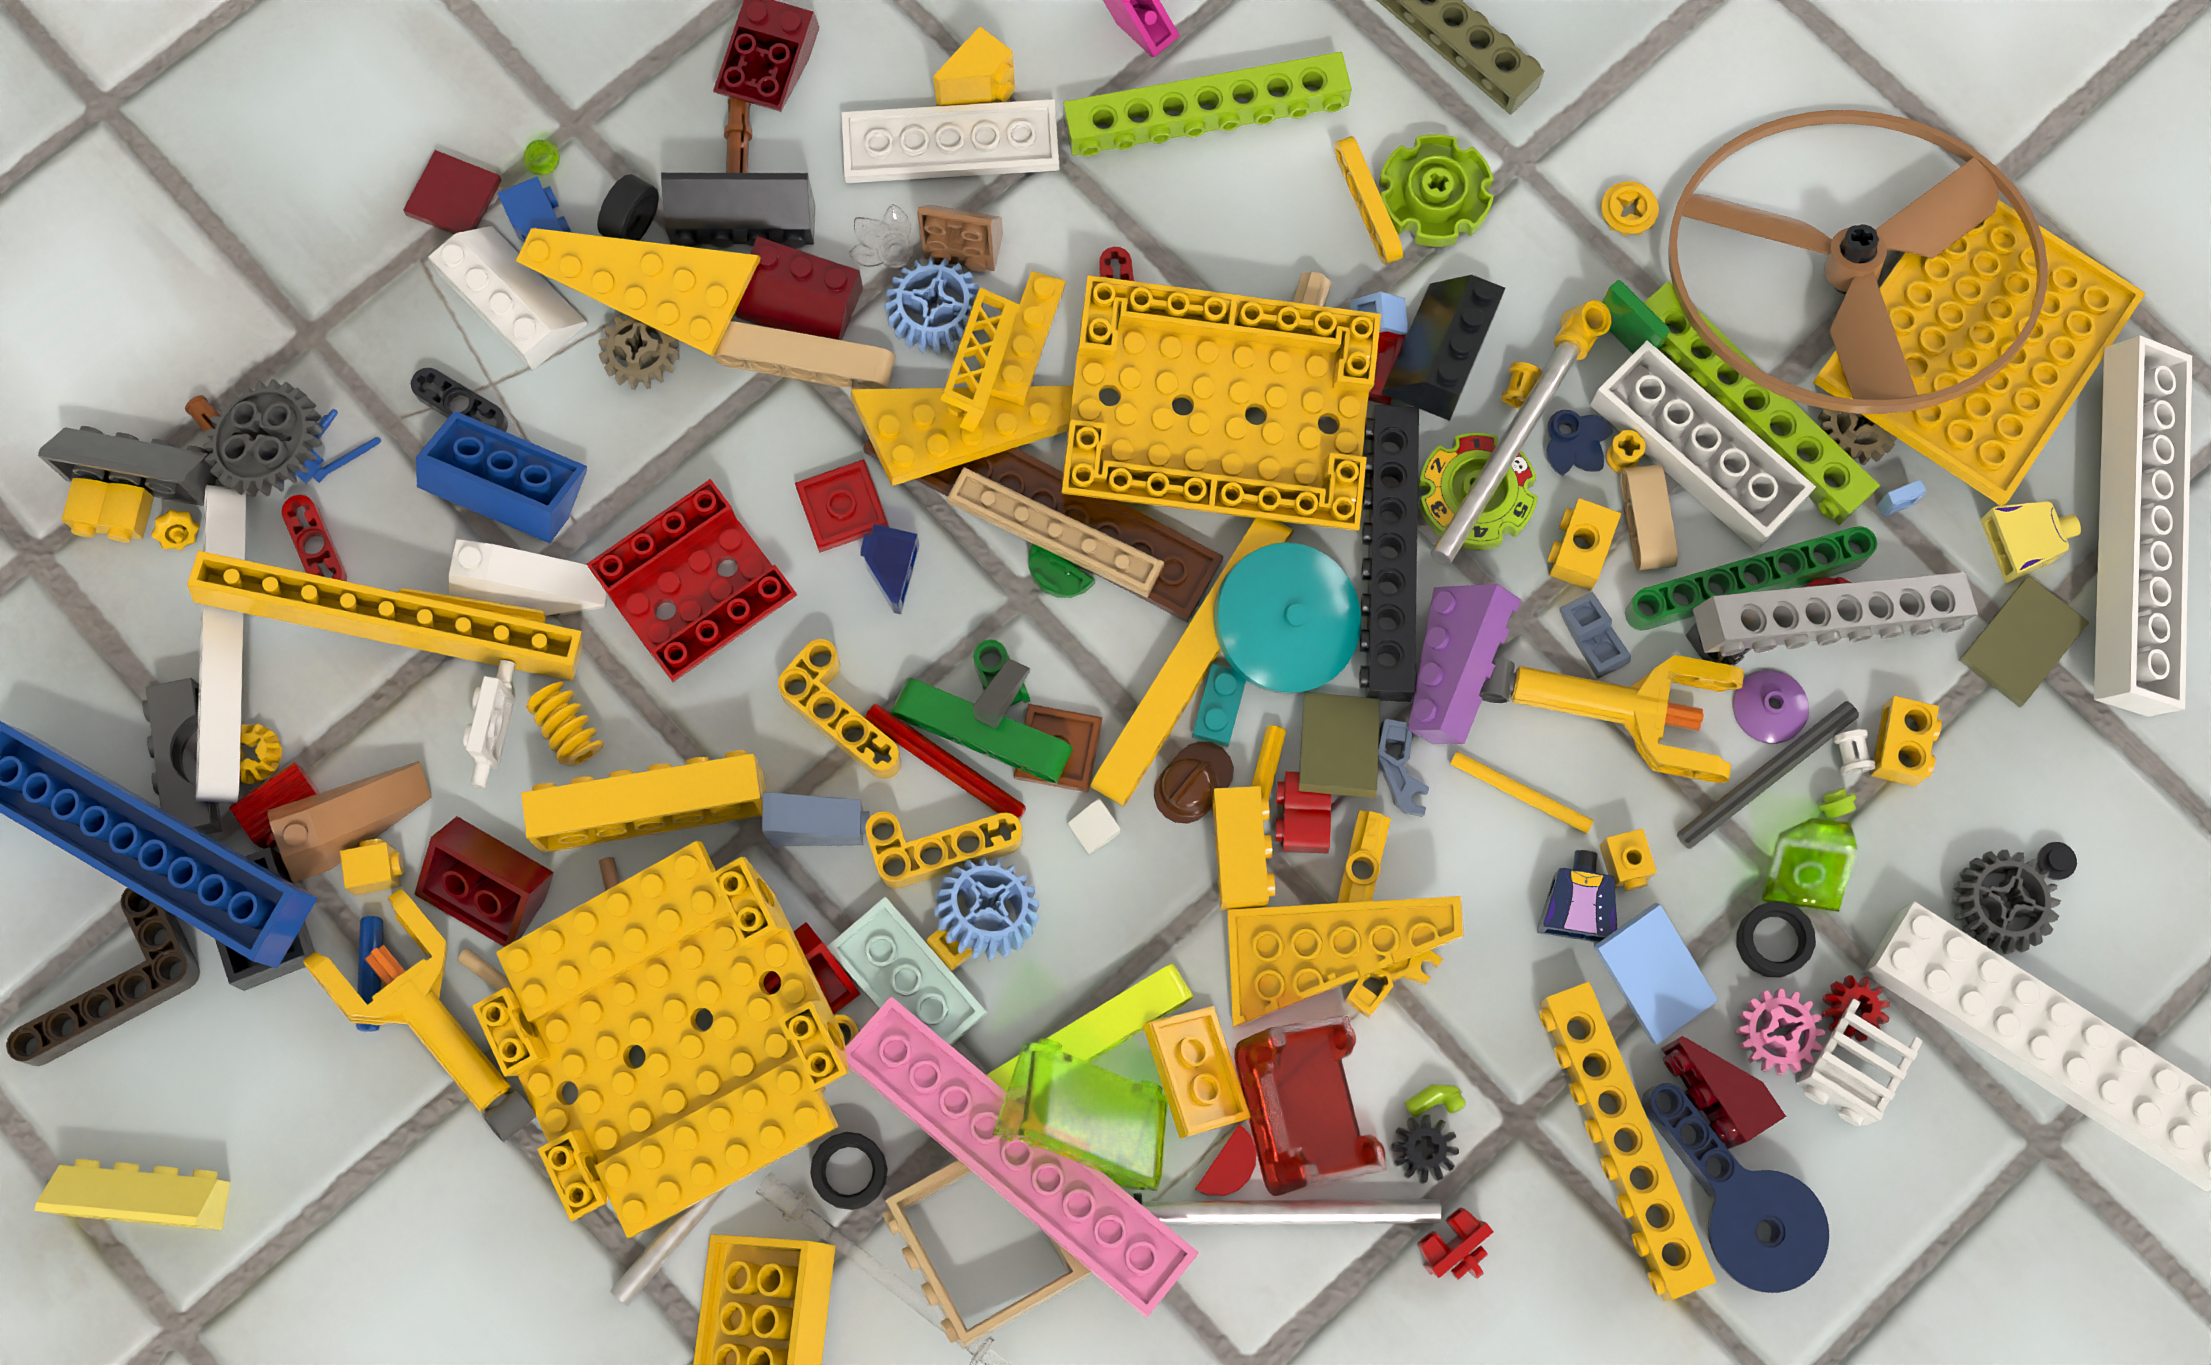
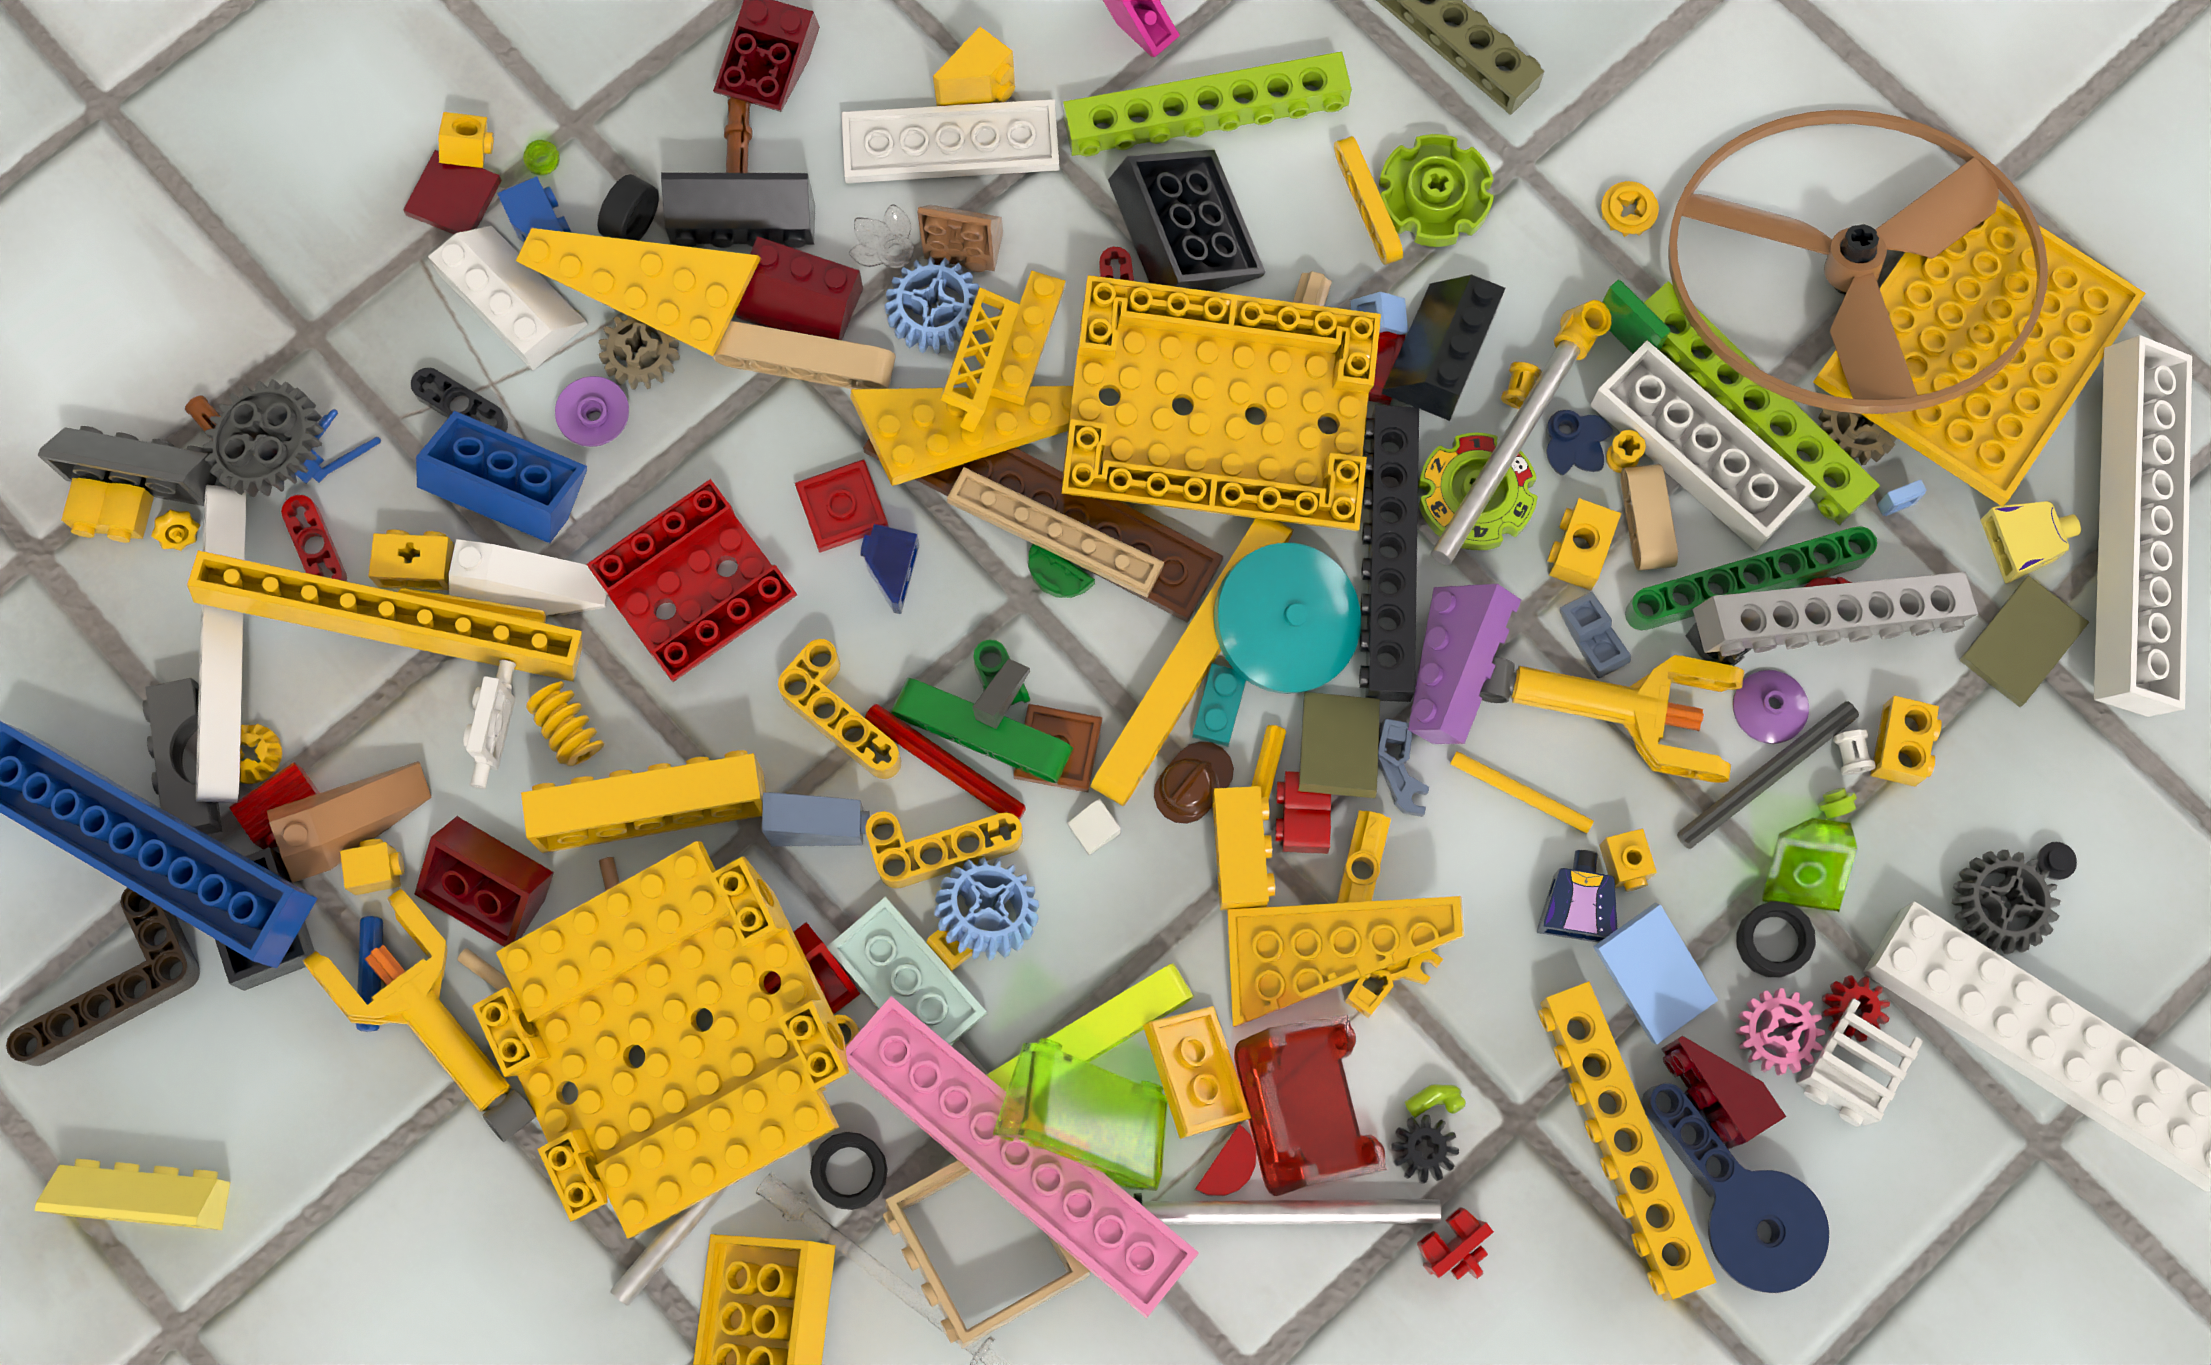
none -> yellow brick [368,529,455,591]
none -> yellow brick [438,112,494,168]
none -> medium lavender dish [555,376,629,447]
none -> black slope [1108,149,1266,292]

